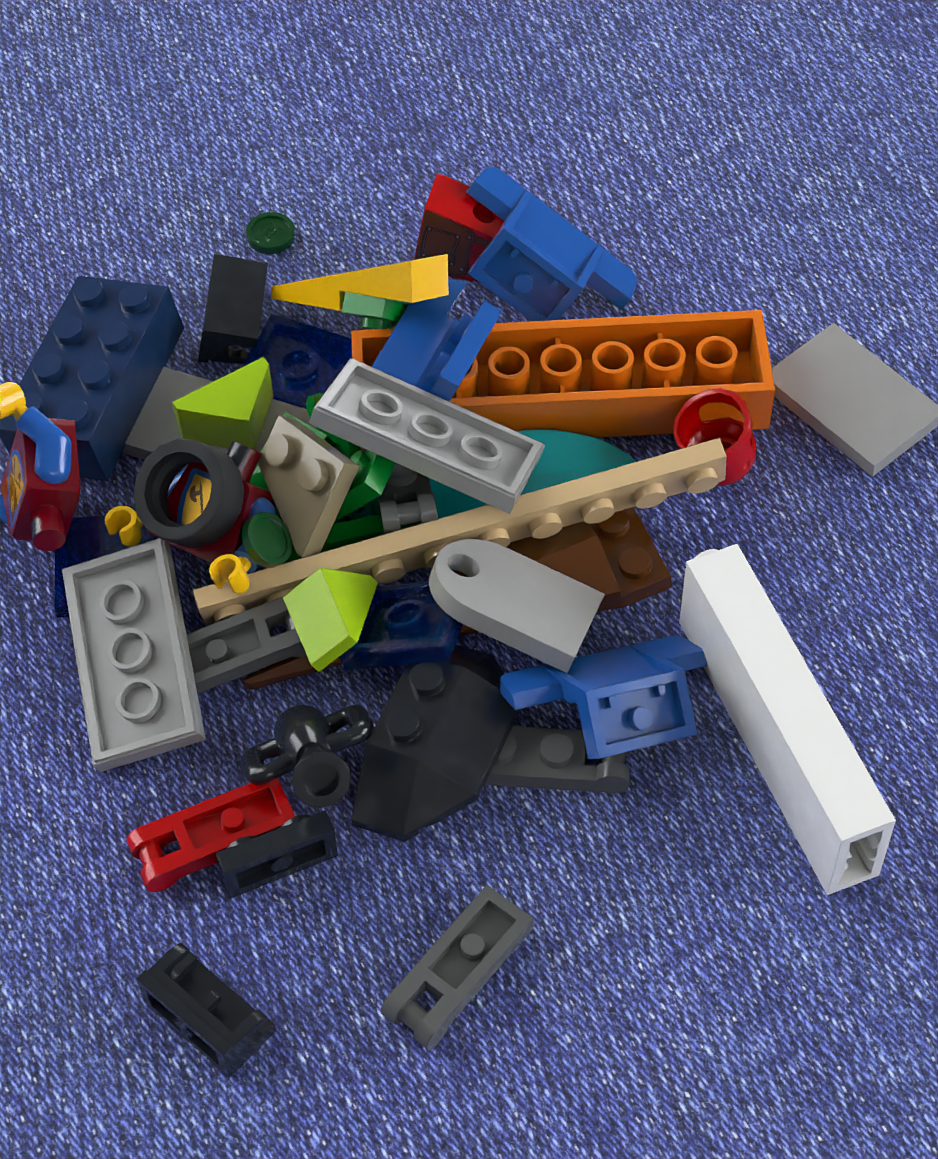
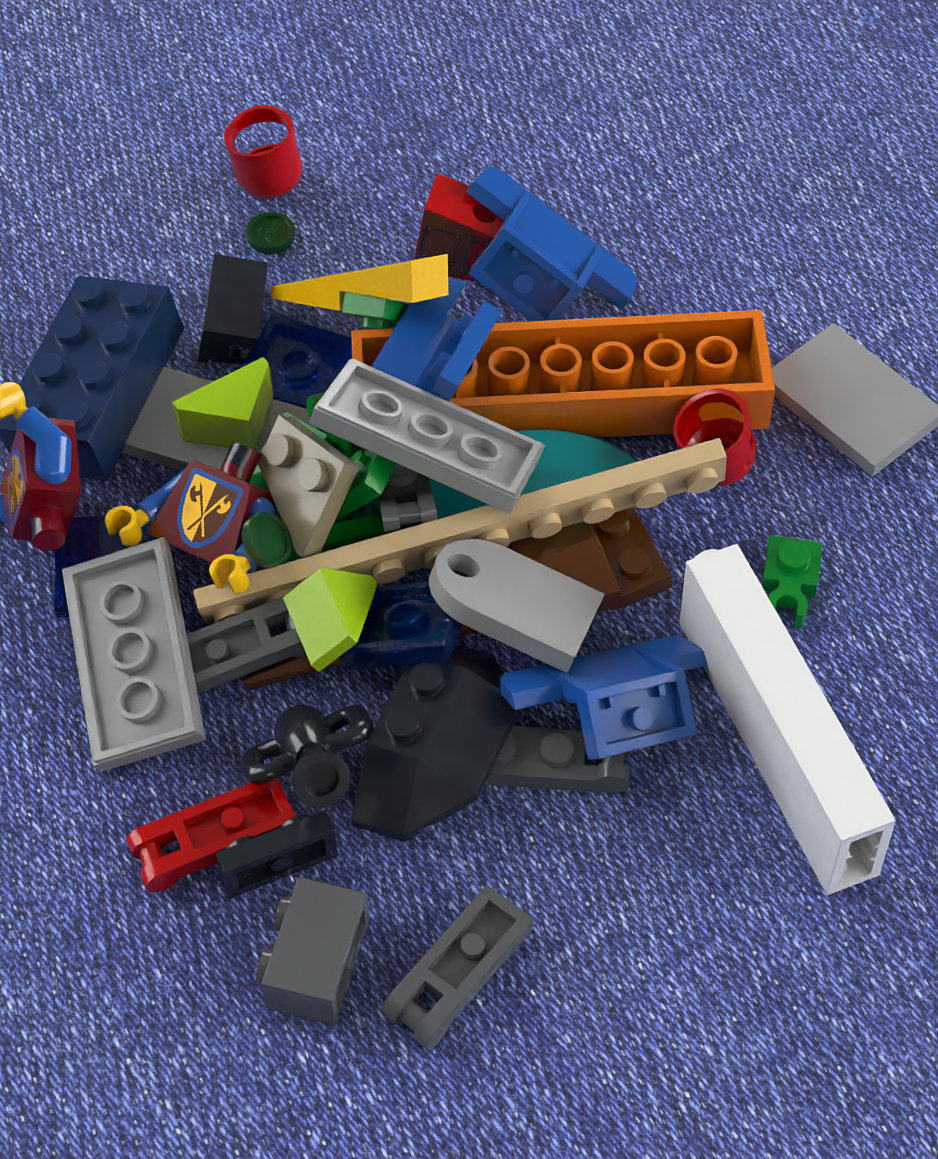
black tyre [133,439,244,548] -> none
black hinge [136,943,276,1078] -> none
none -> red helmet [224,105,303,199]
none -> dark grey brick [256,877,370,1026]
none -> green plate [762,535,823,628]

